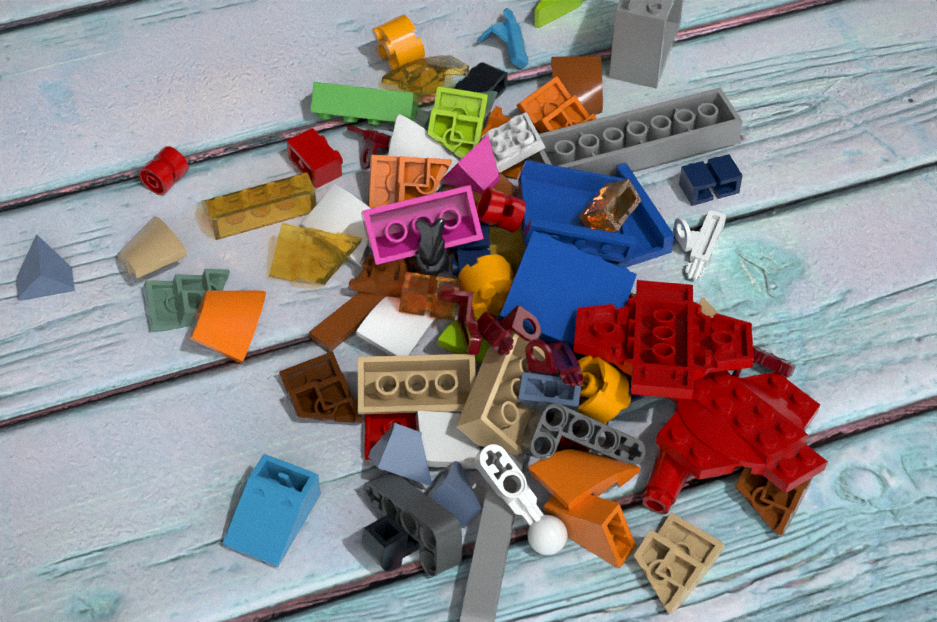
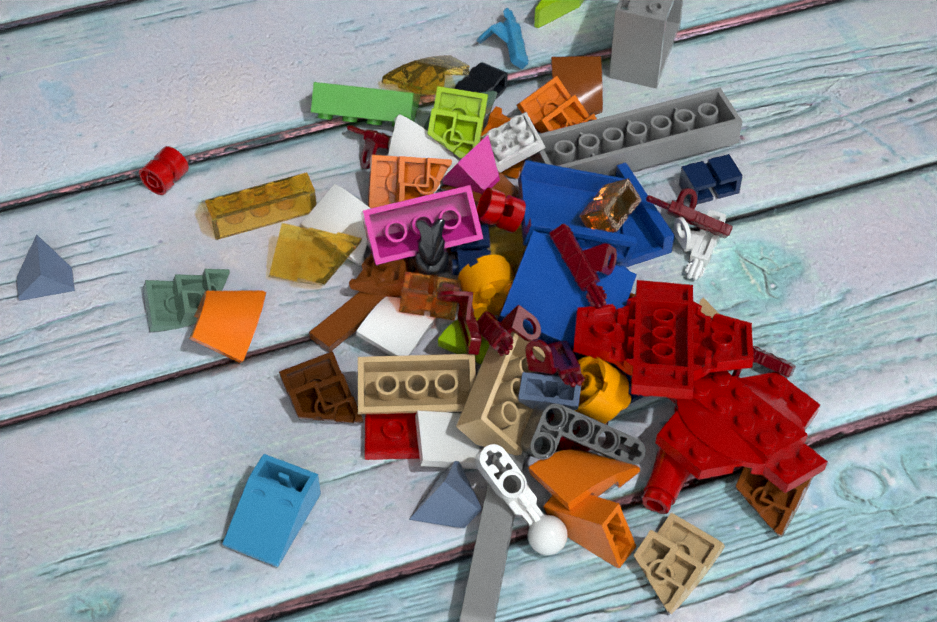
tan slope [117,216,187,278] -> none
red brick [286,128,343,189] -> none
black brick [361,514,419,571] -> none
dark grey beam [363,472,462,577] -> none
sand blue slope [369,423,433,487] -> none
light orange brick [372,14,425,73] -> none
none -> dark red piece [549,224,617,309]
none -> dark red piece [646,188,733,238]

